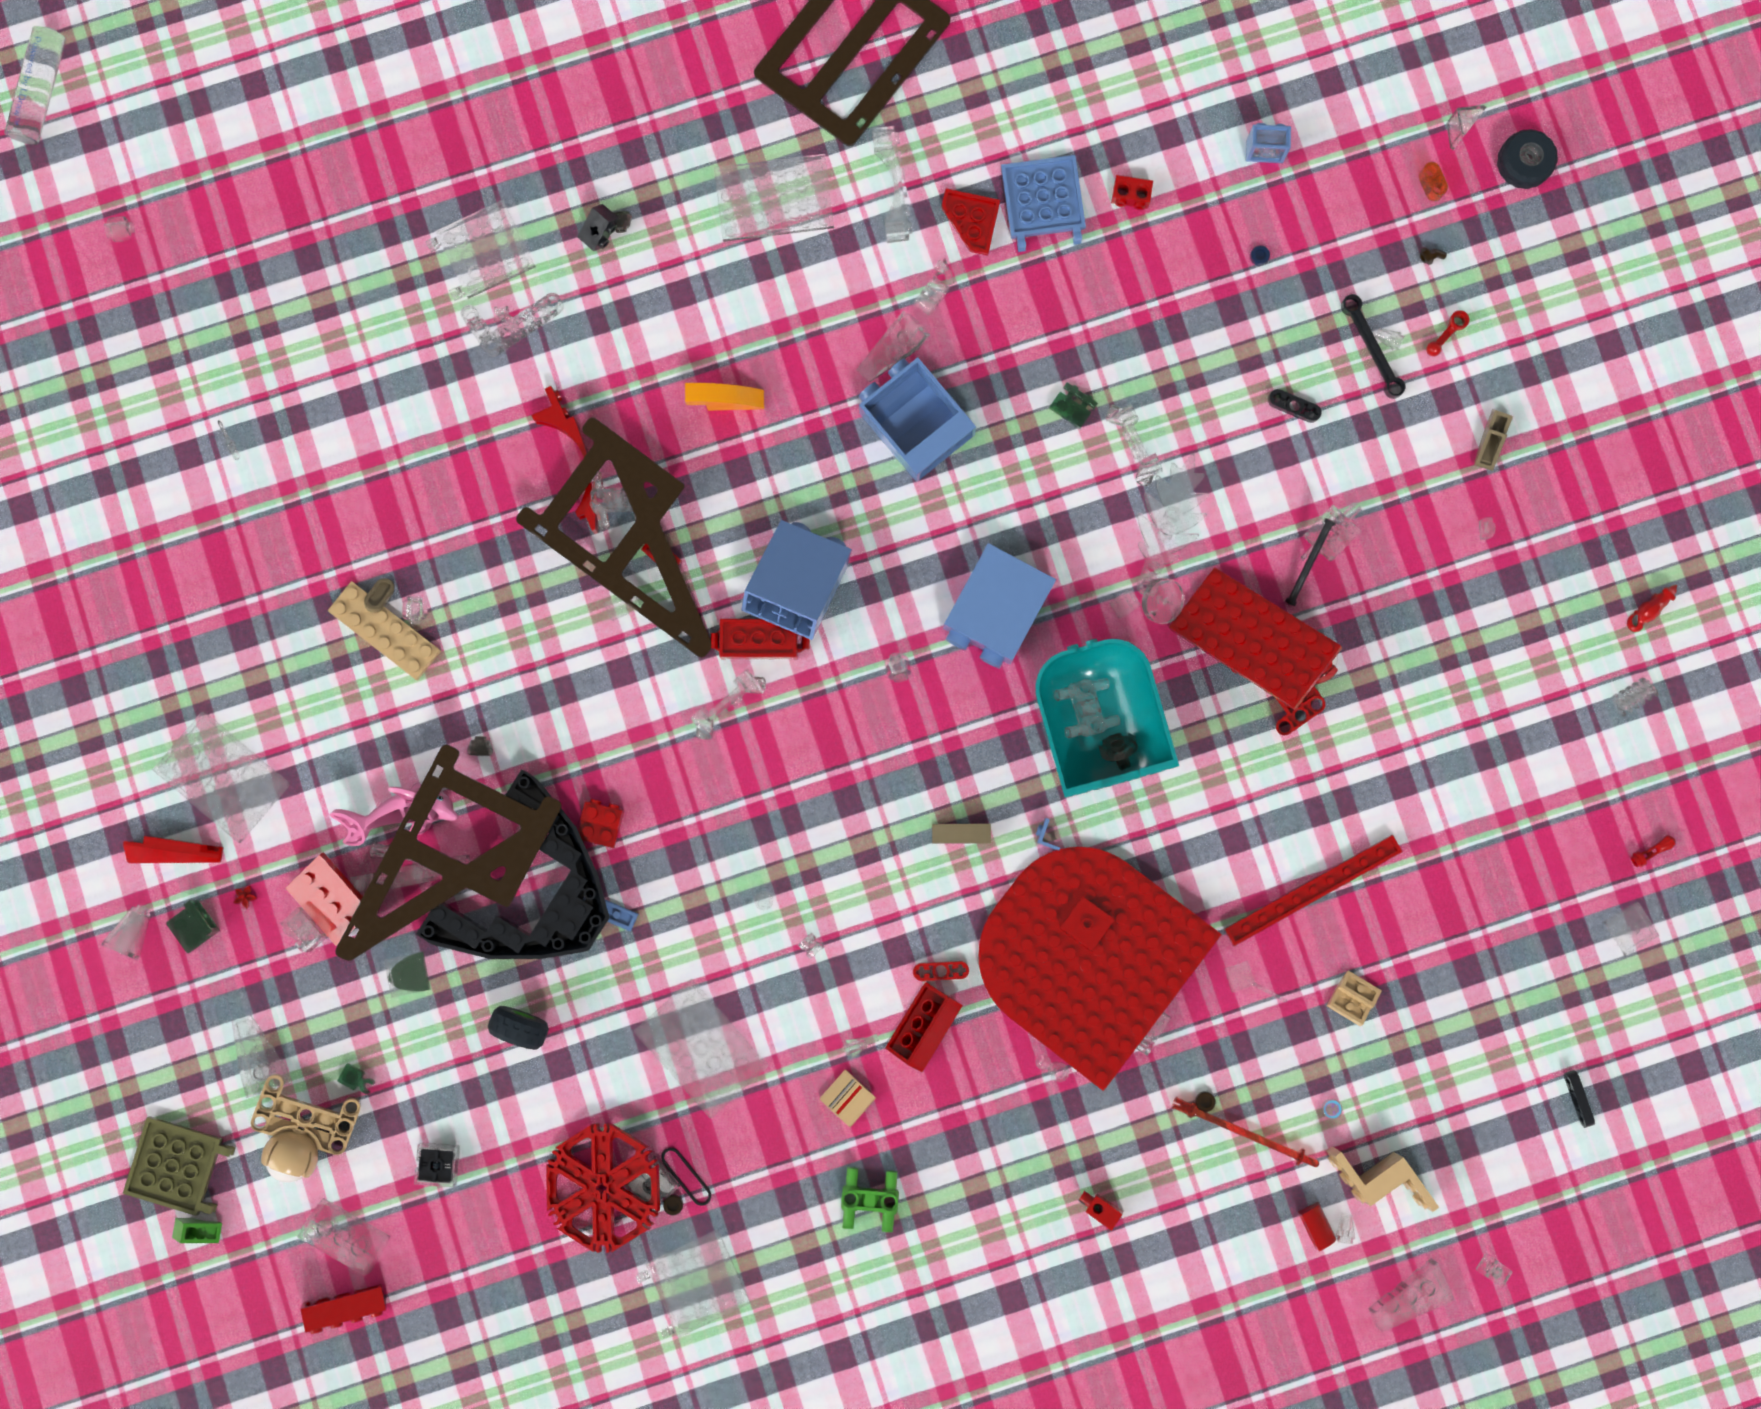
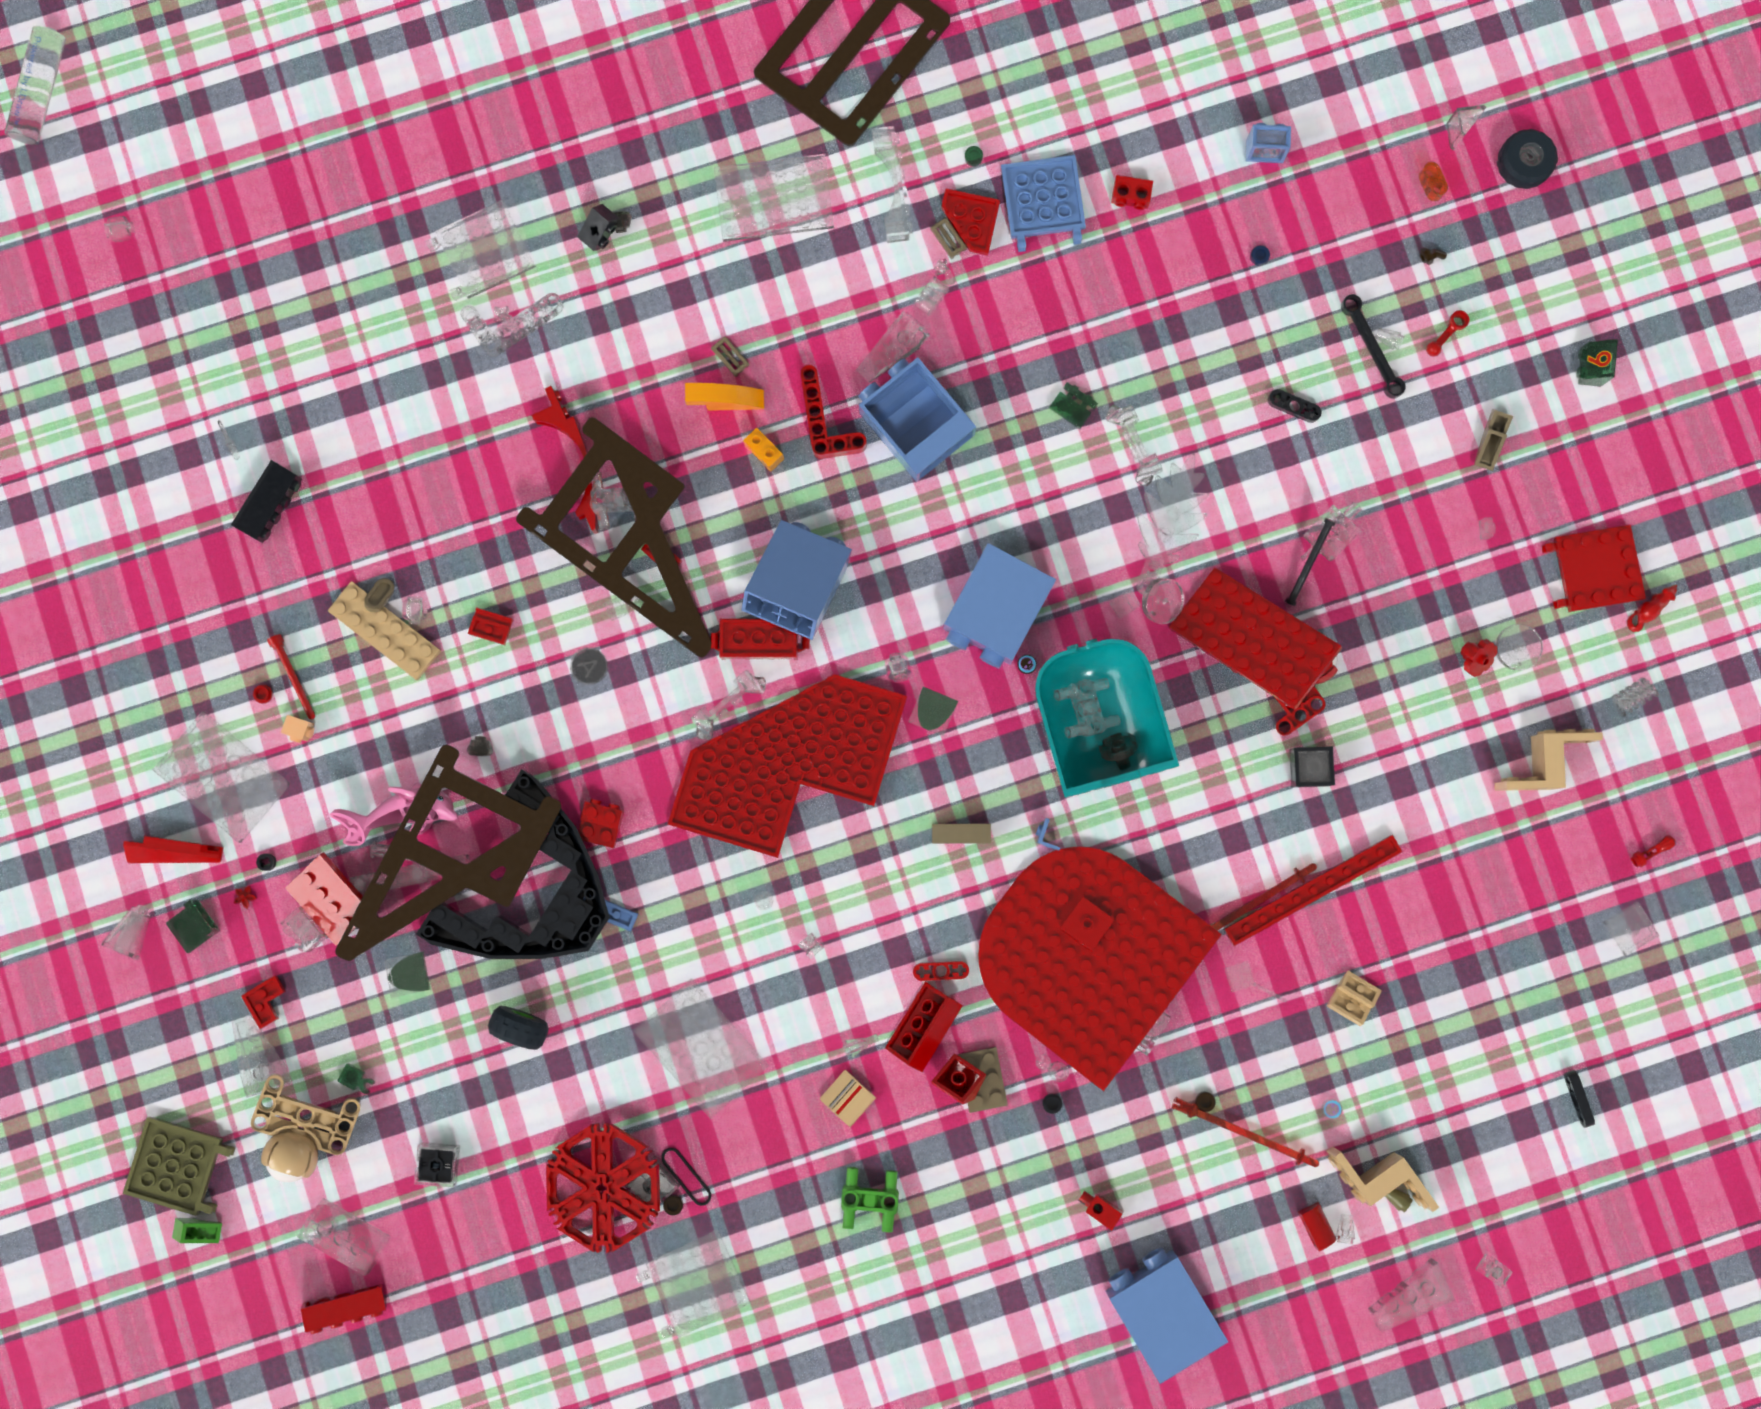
none -> black slope [231,460,302,543]
none -> red plate [241,975,286,1029]
none -> red plate [253,685,273,704]
none -> black bush [256,854,276,871]
none -> red piece [267,634,315,720]
none -> light nougat brick [281,715,315,743]
none -> red plate [467,607,514,646]
none -> clear tile [570,647,608,685]
none -> red plate [667,674,907,858]
none -> dark tan tile [711,336,750,377]
none -> light orange brick [743,428,784,472]
none -> red beam [801,365,867,459]
none -> clear tile [908,687,958,737]
none -> dark tan tile [930,217,967,259]
none -> red slope [931,1053,986,1104]
none -> dark tan plate [958,1047,1008,1113]
none -> clear green tile [964,146,983,166]
none -> tile [1017,655,1037,674]
none -> black plate [1043,1094,1062,1114]
none -> medium blue brick [1105,1248,1228,1384]
none -> clear red bar [1211,863,1317,931]
none -> piece [1289,746,1335,788]
none -> olive cone [1385,1189,1413,1212]
none -> red plant [1461,639,1497,677]
none -> clear wheel [1495,624,1543,671]
none -> tan bracket [1495,729,1603,791]
none -> red plate [1542,525,1646,612]
none -> clear green slope [1576,339,1618,387]

